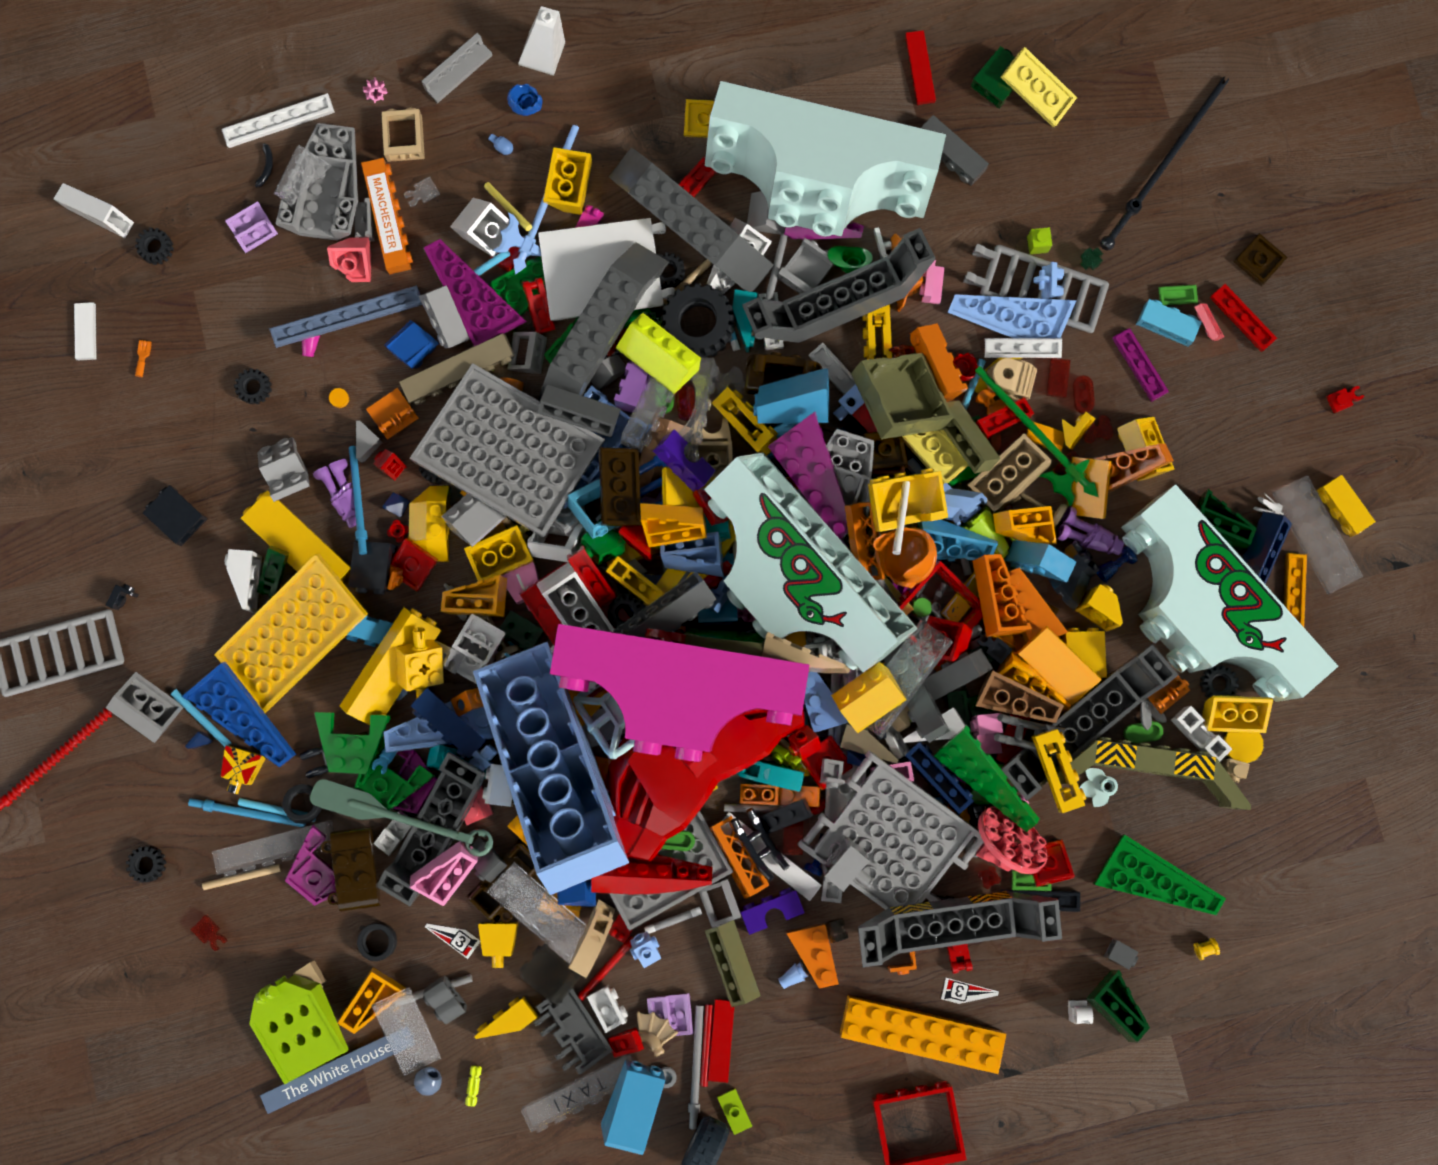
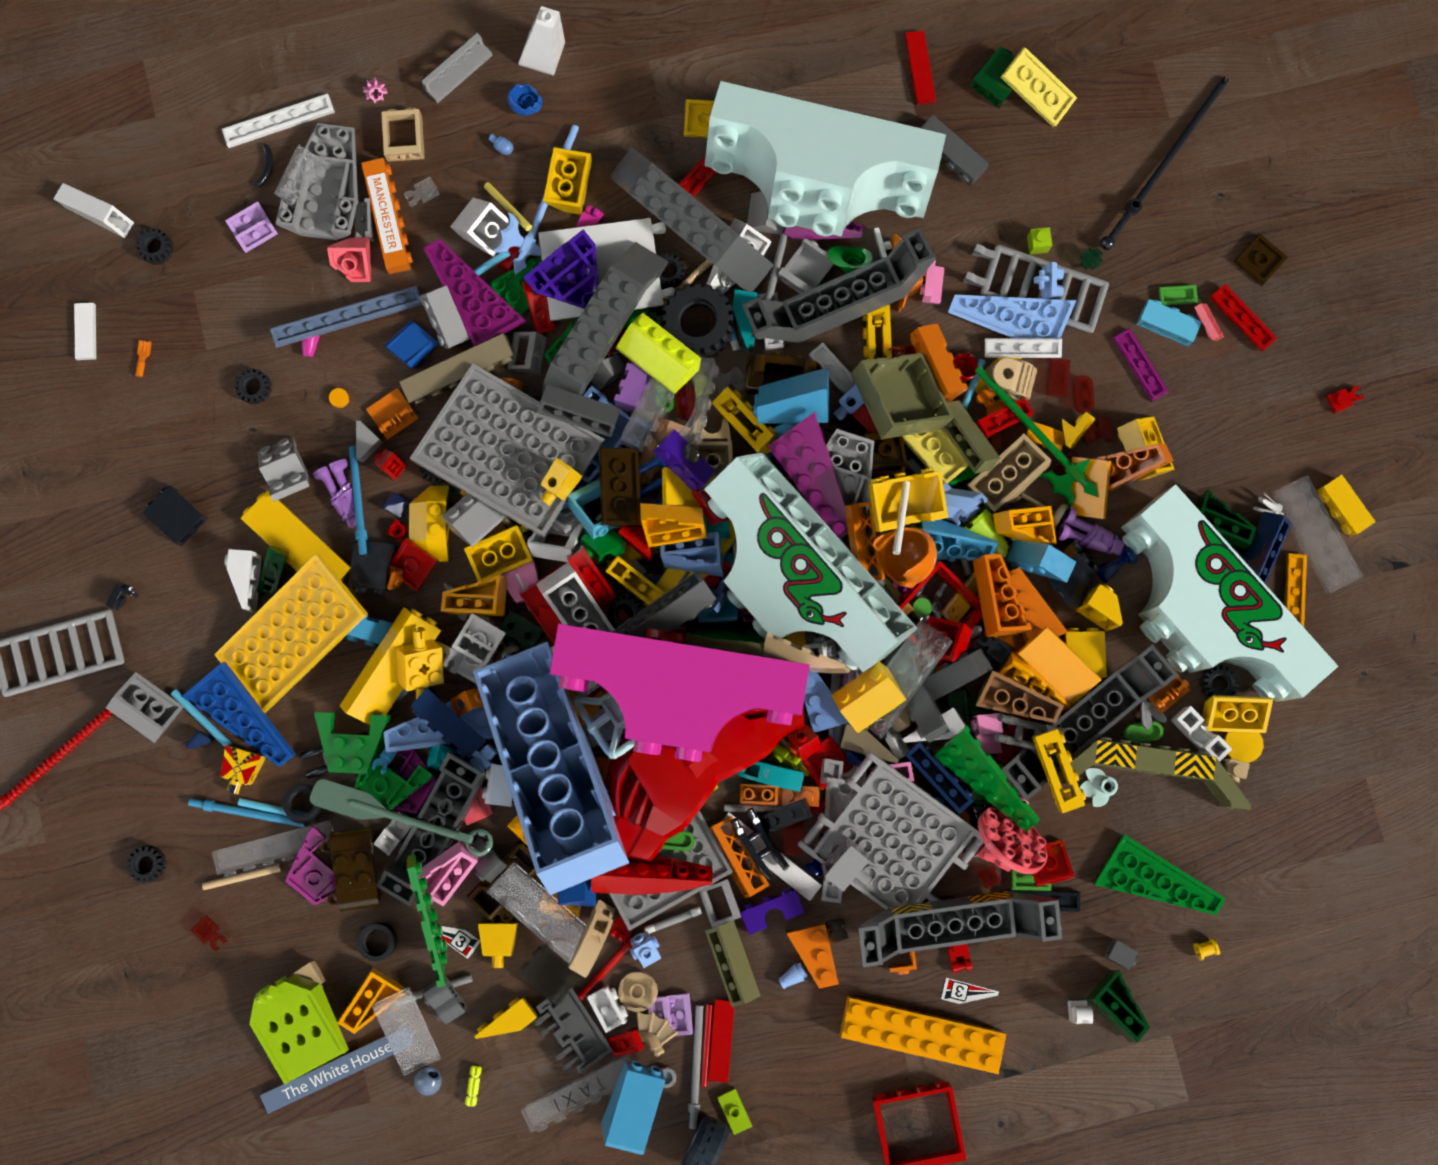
none -> green wing [407,854,448,988]
none -> dark purple wedge [523,229,599,309]
none -> yellow torso [540,457,582,506]
none -> tan tile [618,971,658,1012]

